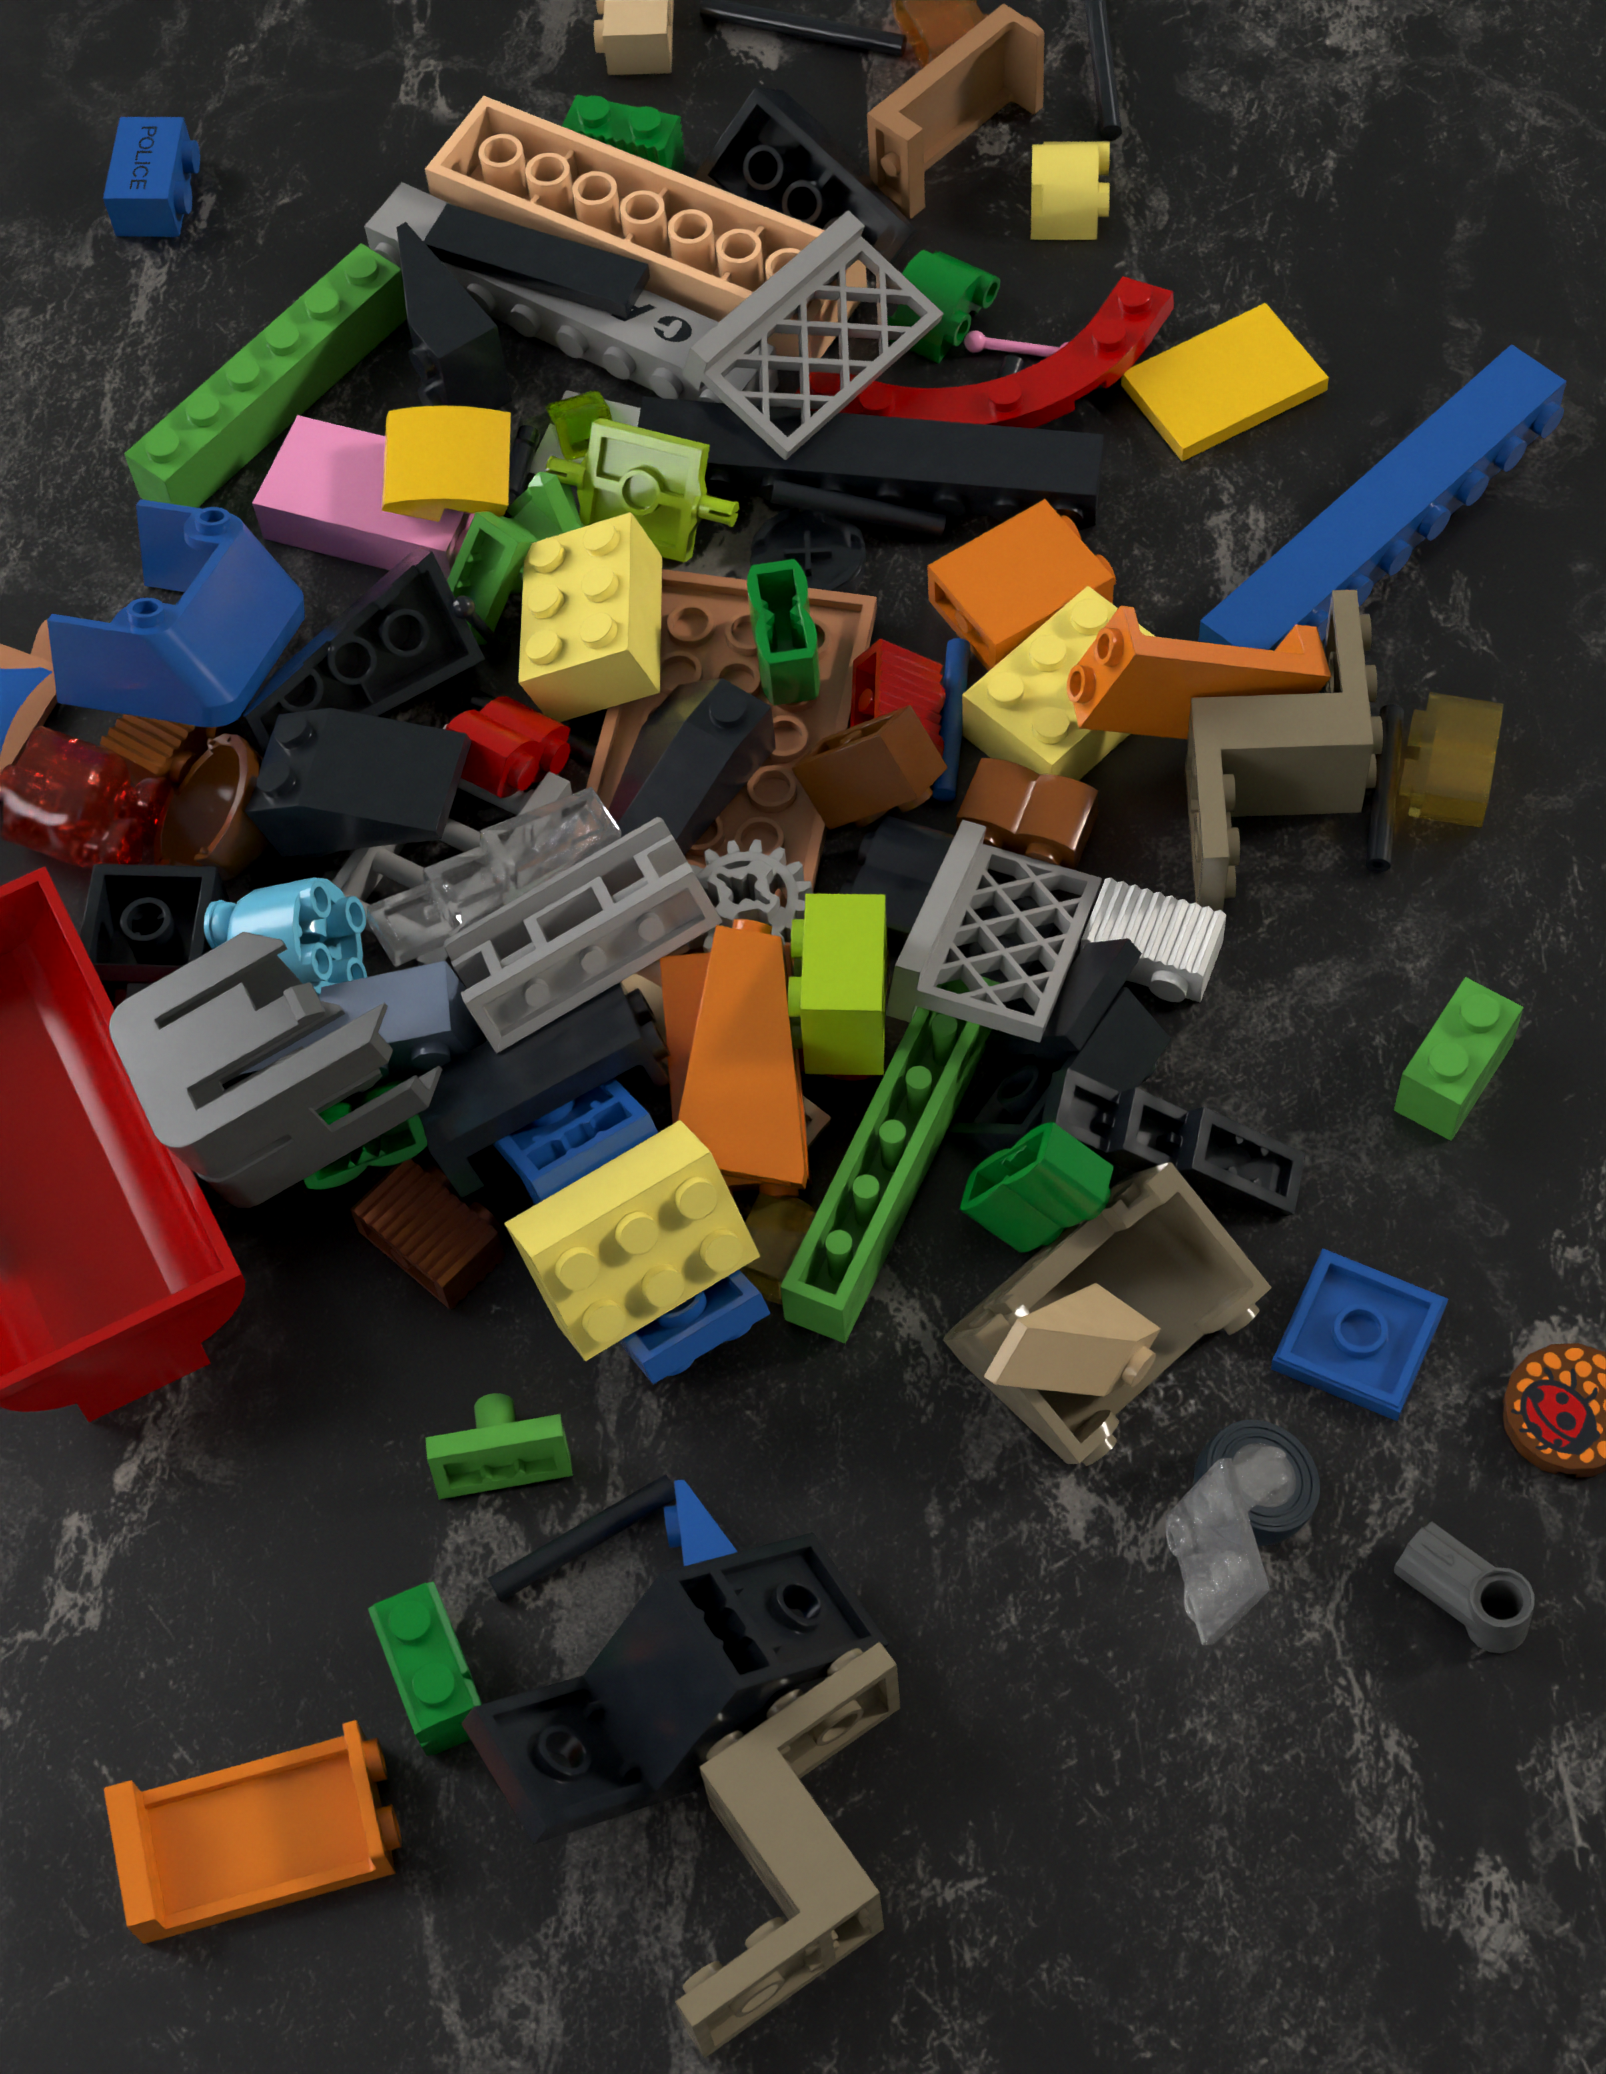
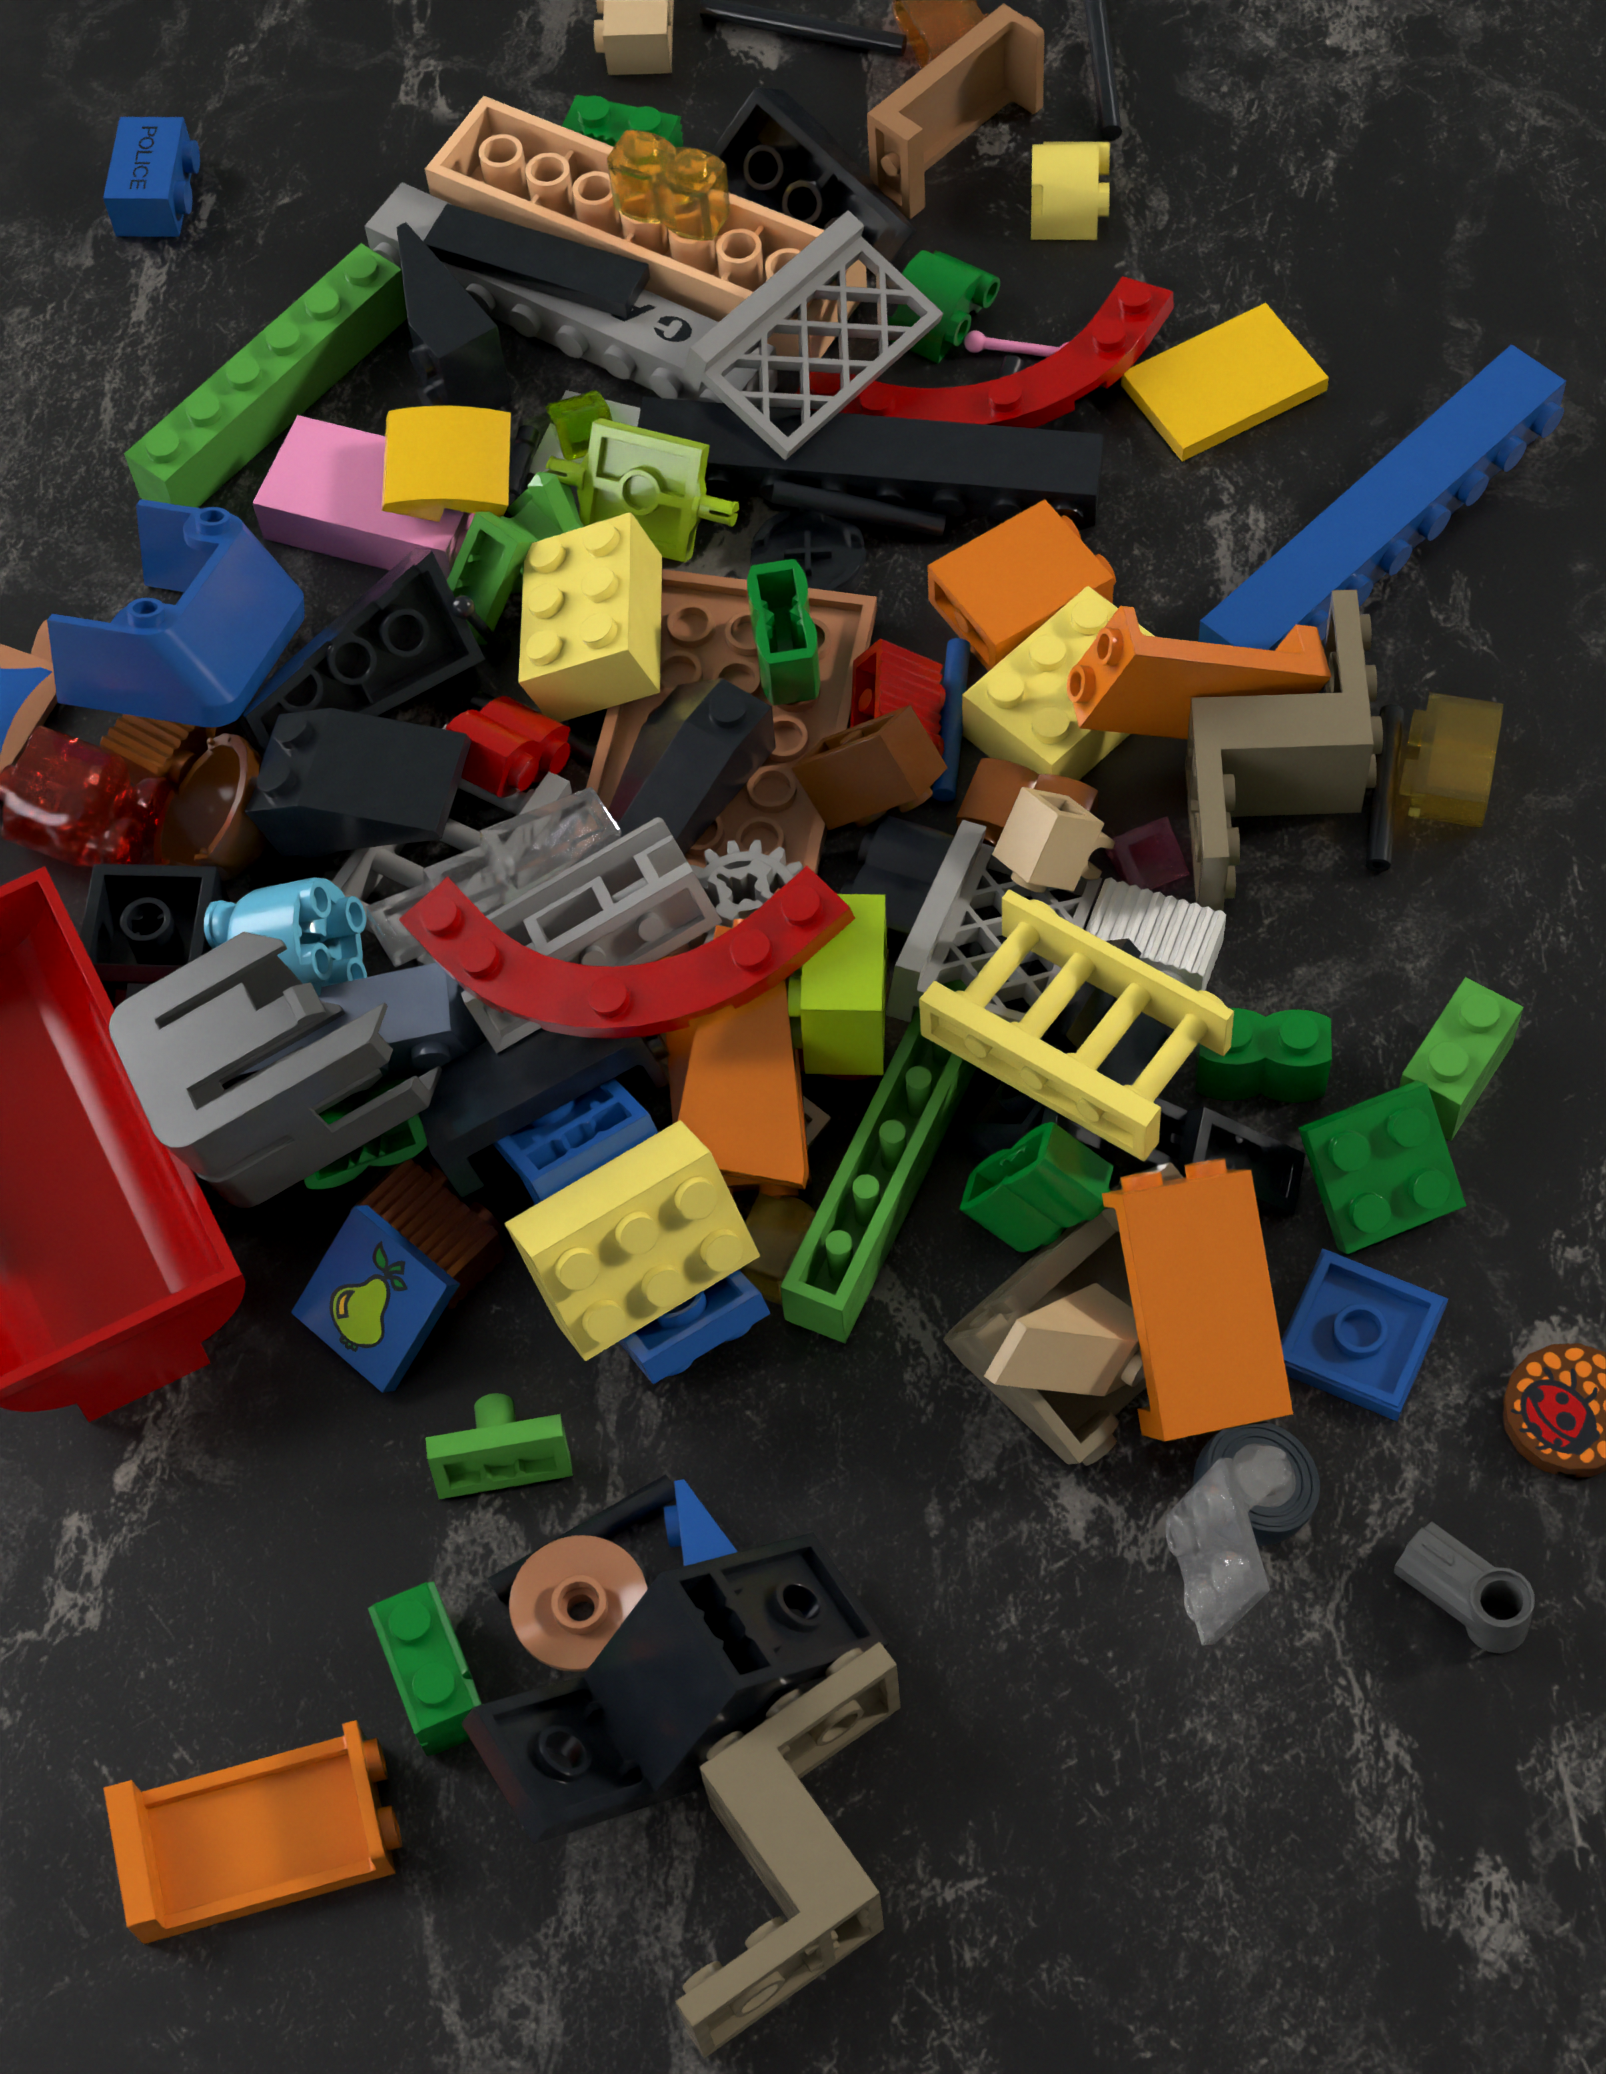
none -> blue tile [291,1205,460,1393]
none -> red plate [398,866,855,1039]
none -> nougat dish [509,1535,648,1672]
none -> clear yellow brick [607,130,731,241]
none -> light yellow fence [919,889,1234,1161]
none -> tan brick [992,787,1115,893]
none -> orange panel [1102,1159,1293,1441]
none -> clear pink slope [1104,816,1190,890]
none -> green brick [1195,1008,1332,1103]
none -> green plate [1298,1080,1466,1254]

